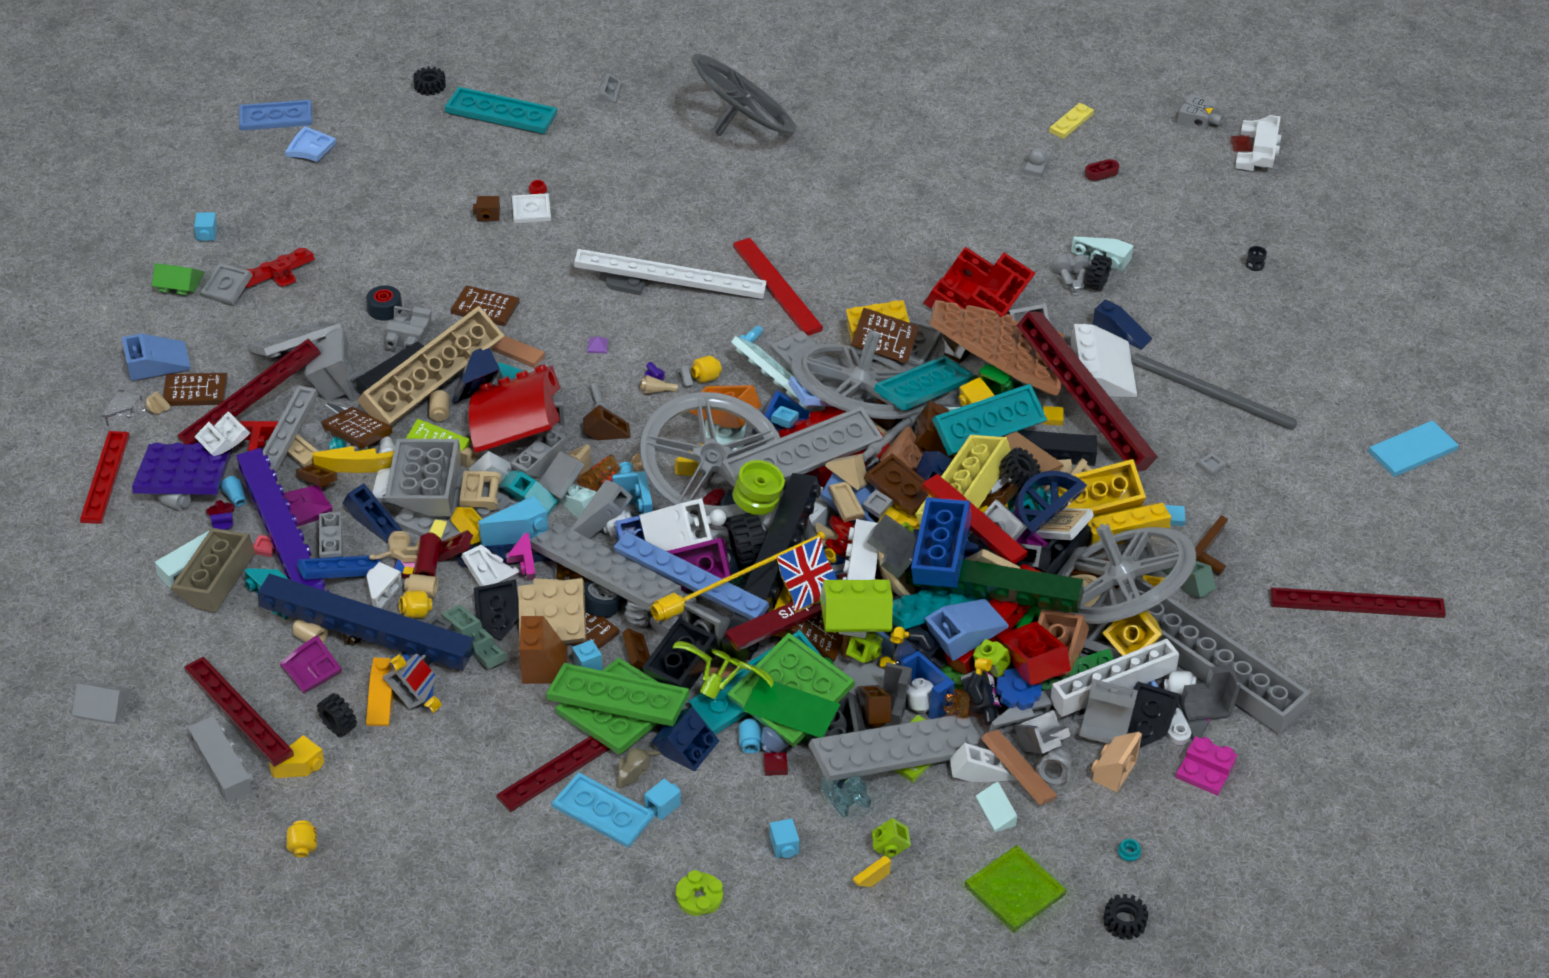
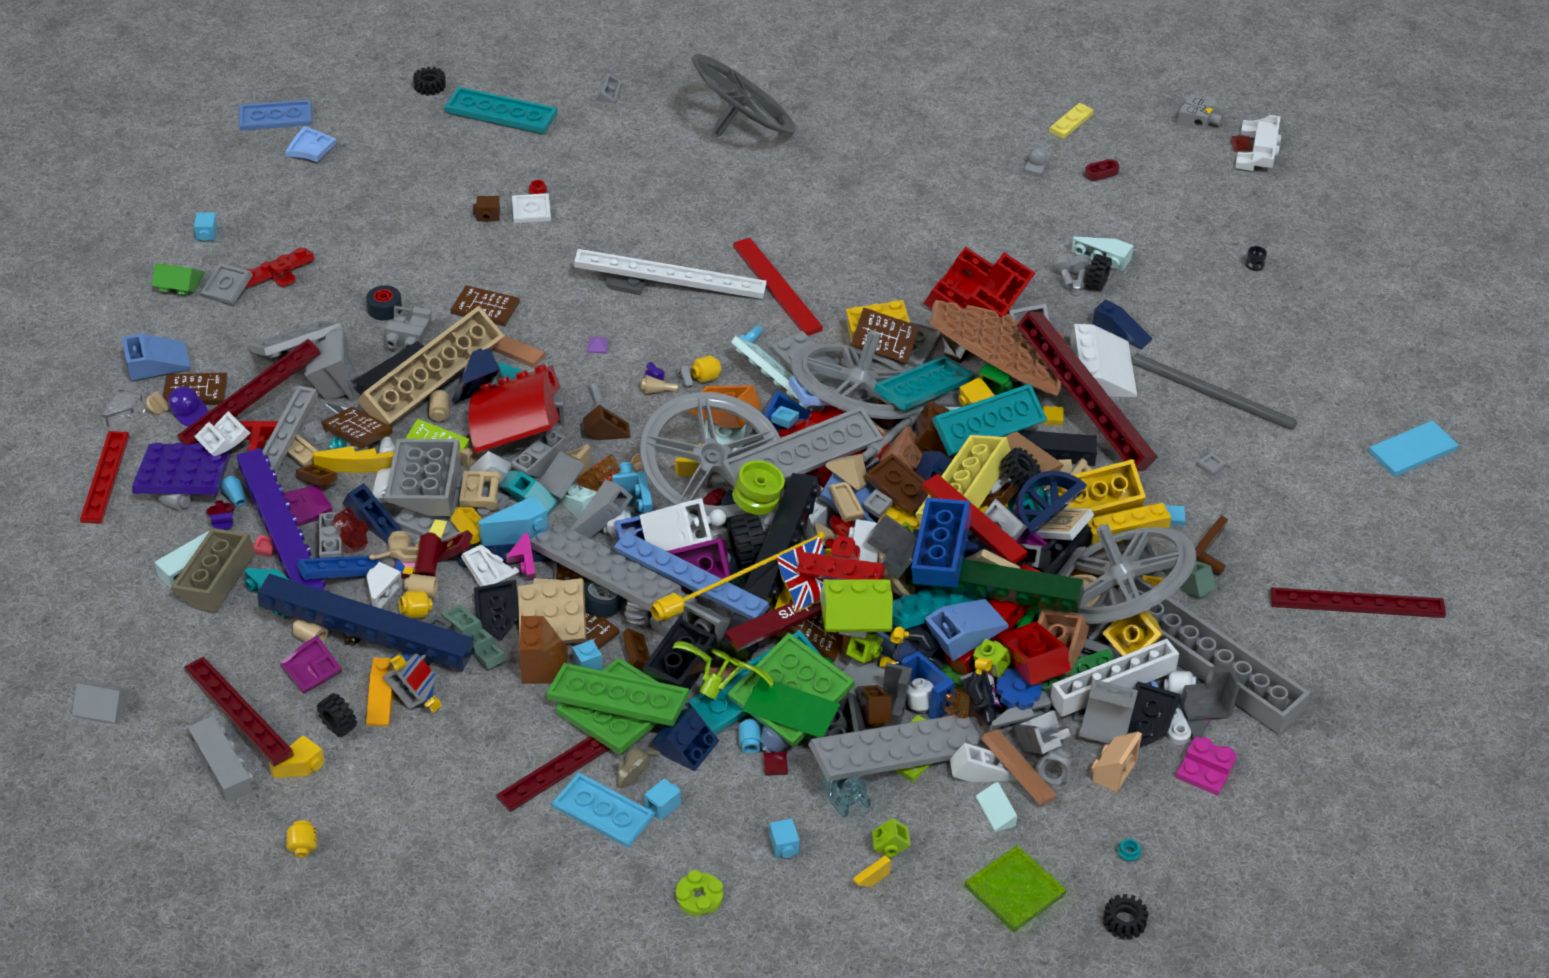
none -> dark purple cap [168,386,208,427]
none -> clear red plate [334,507,368,550]
none -> red plate [796,536,886,580]

